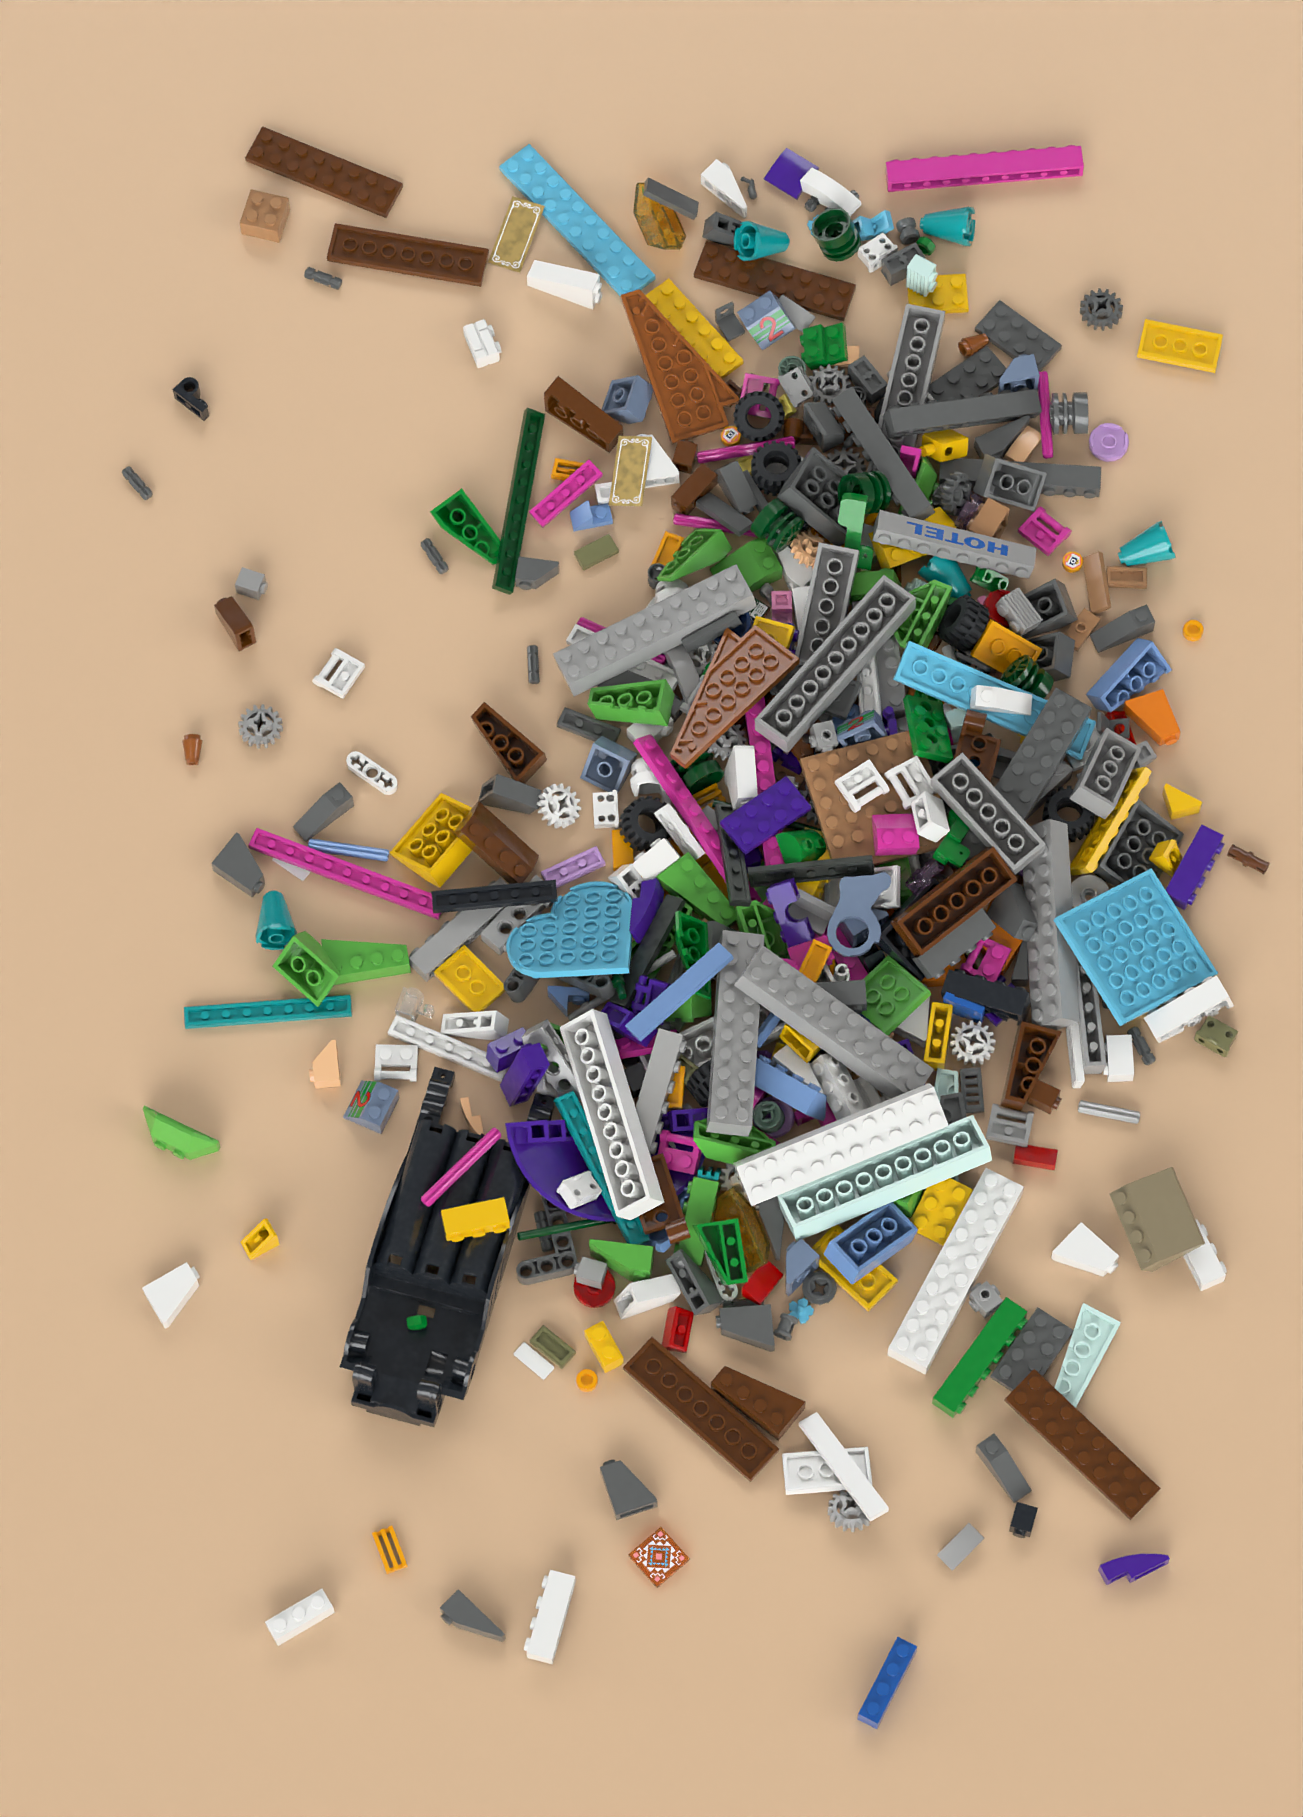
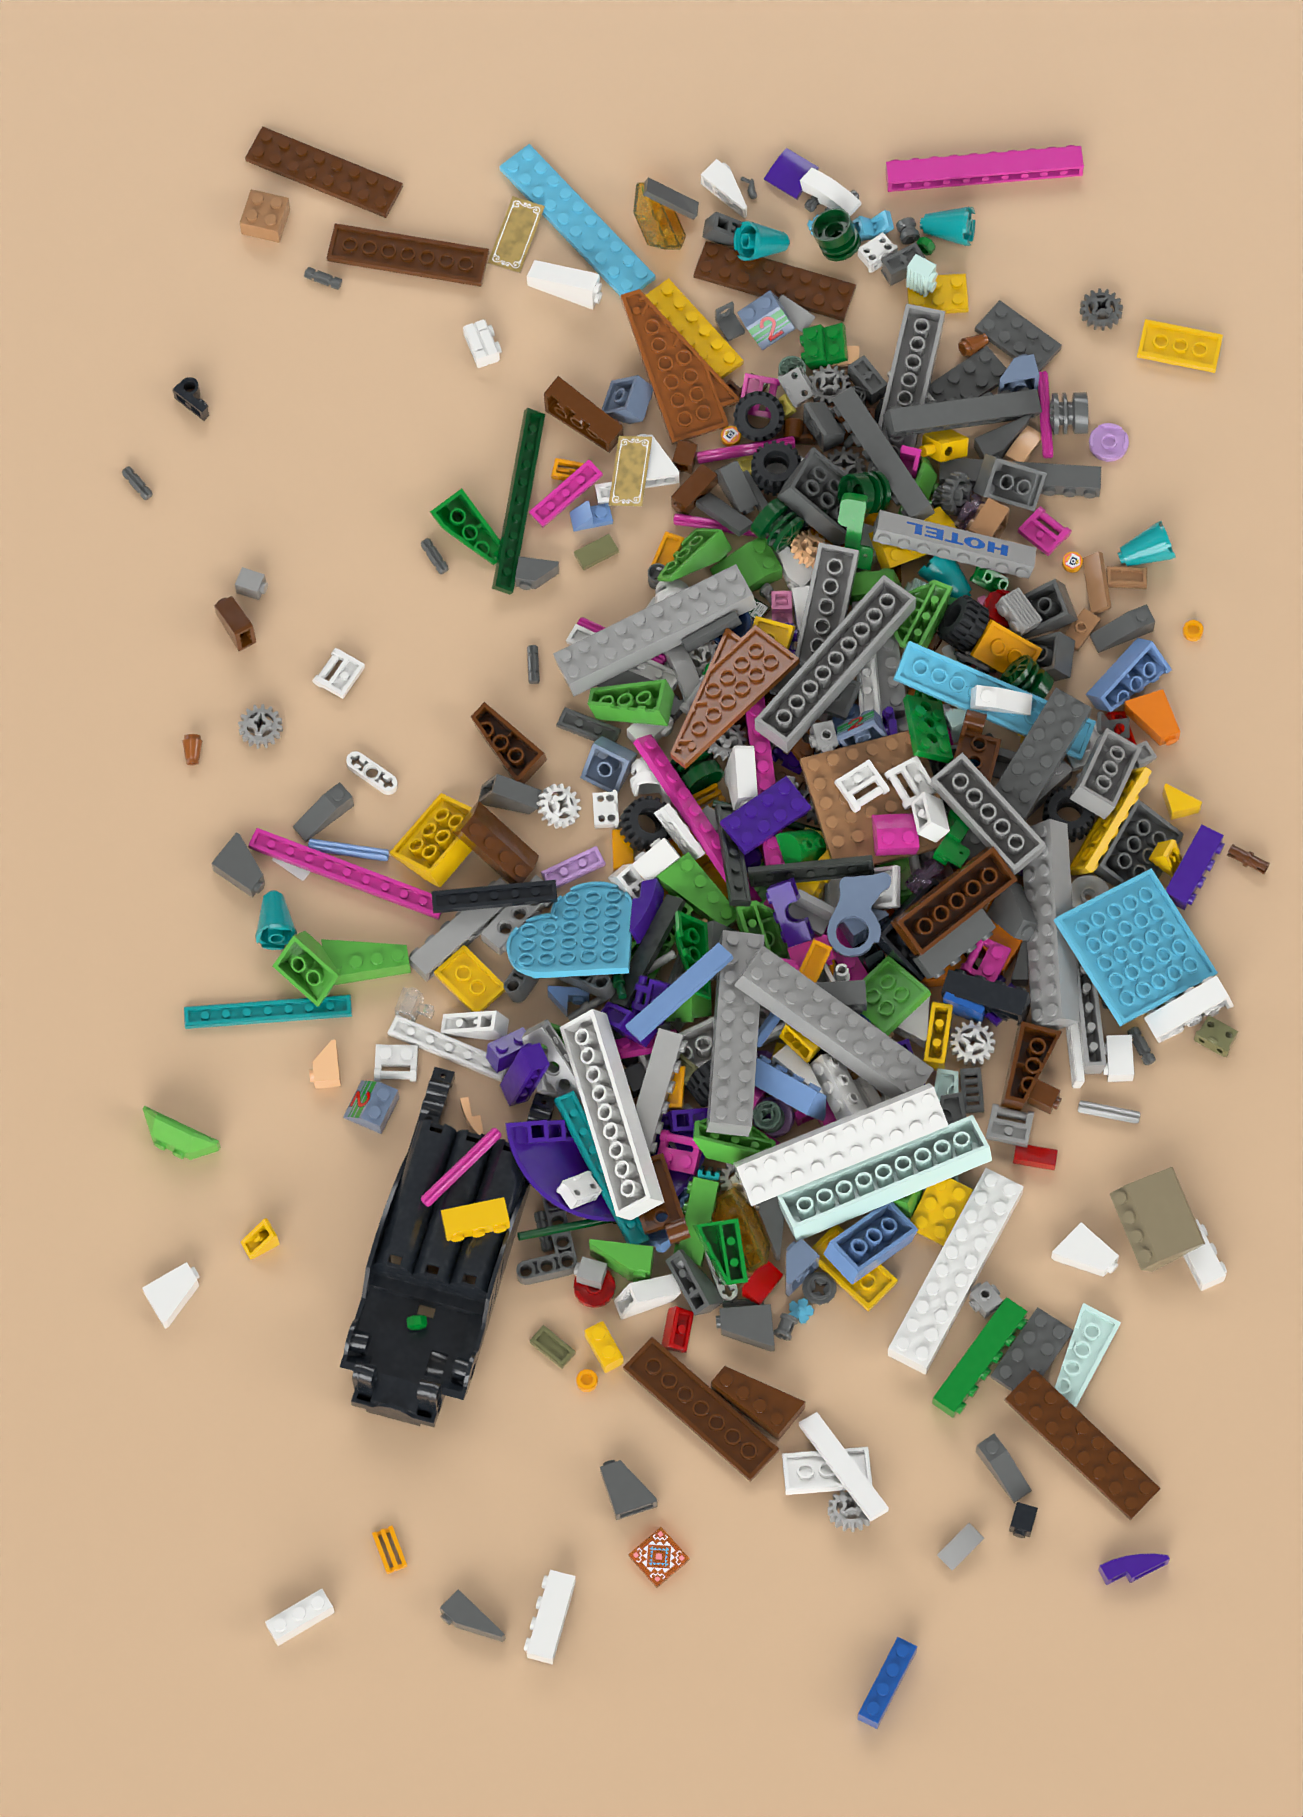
white sticker [514,1342,554,1380] -> none

